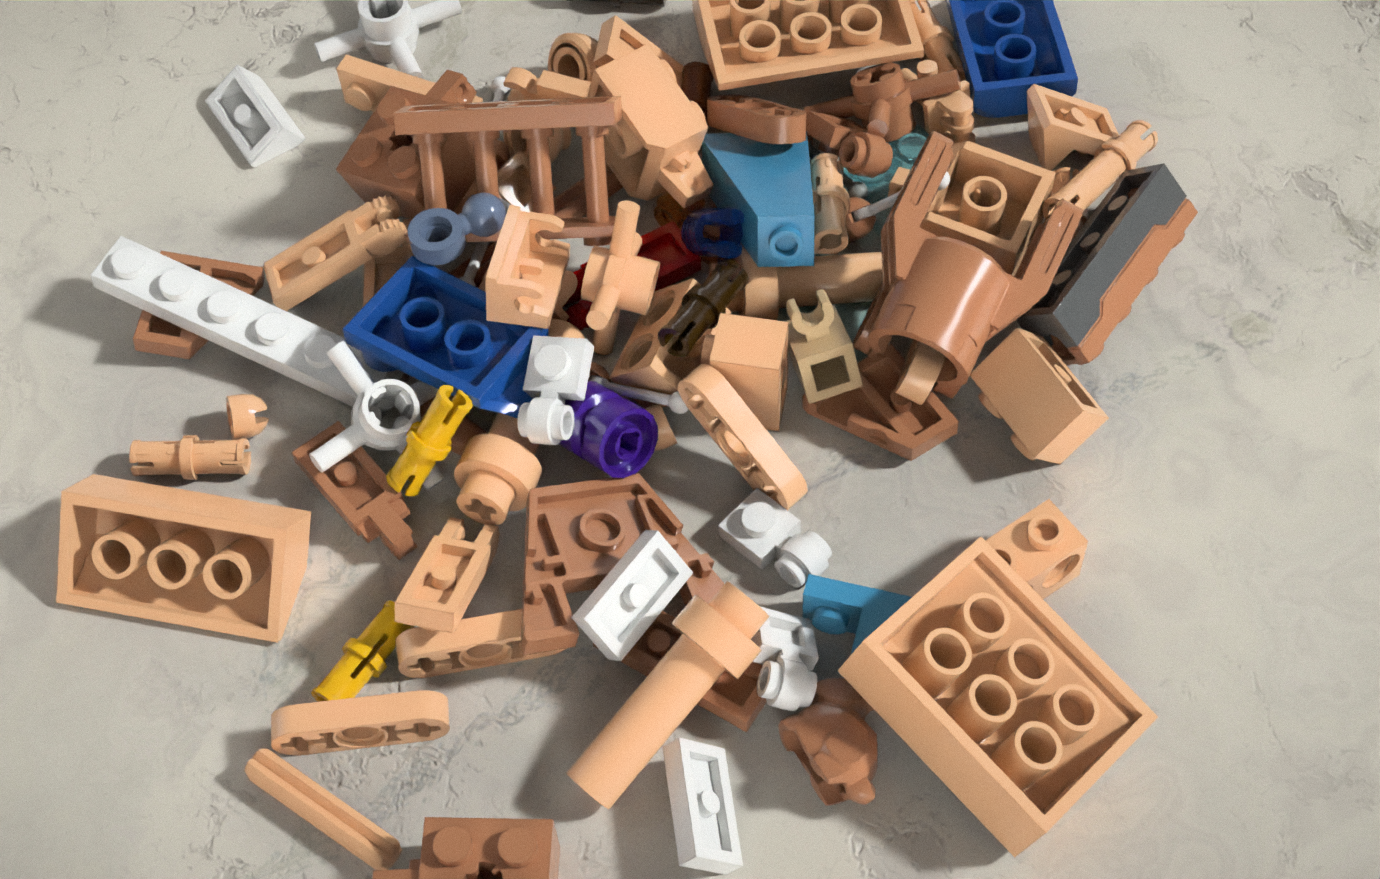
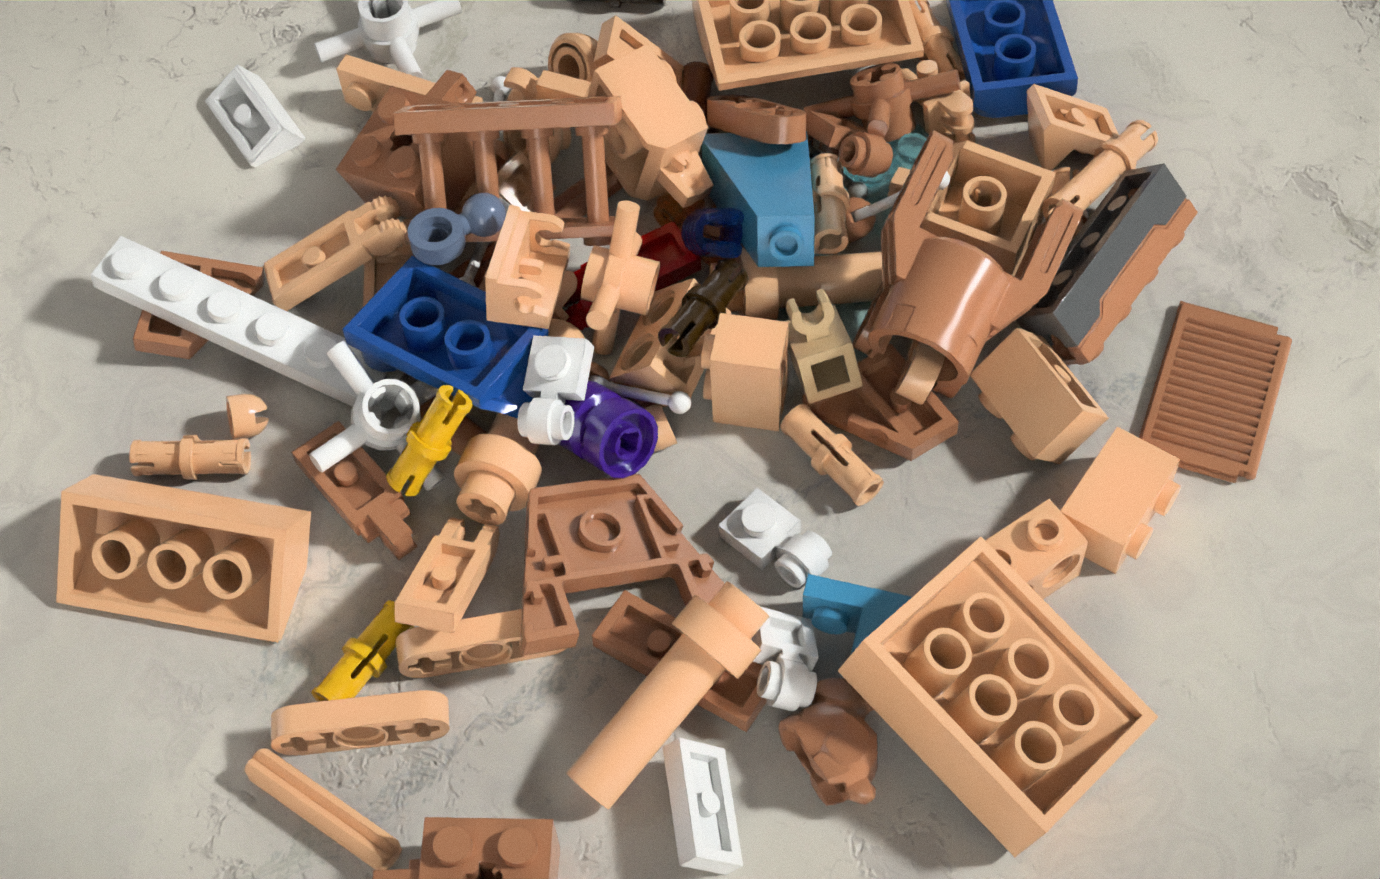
white plate [571,530,693,661] -> none
light nougat beam [678,364,808,511] -> none
none -> light nougat pin [780,404,884,506]
none -> light nougat brick [1060,427,1181,574]
none -> nougat window [1139,301,1292,483]

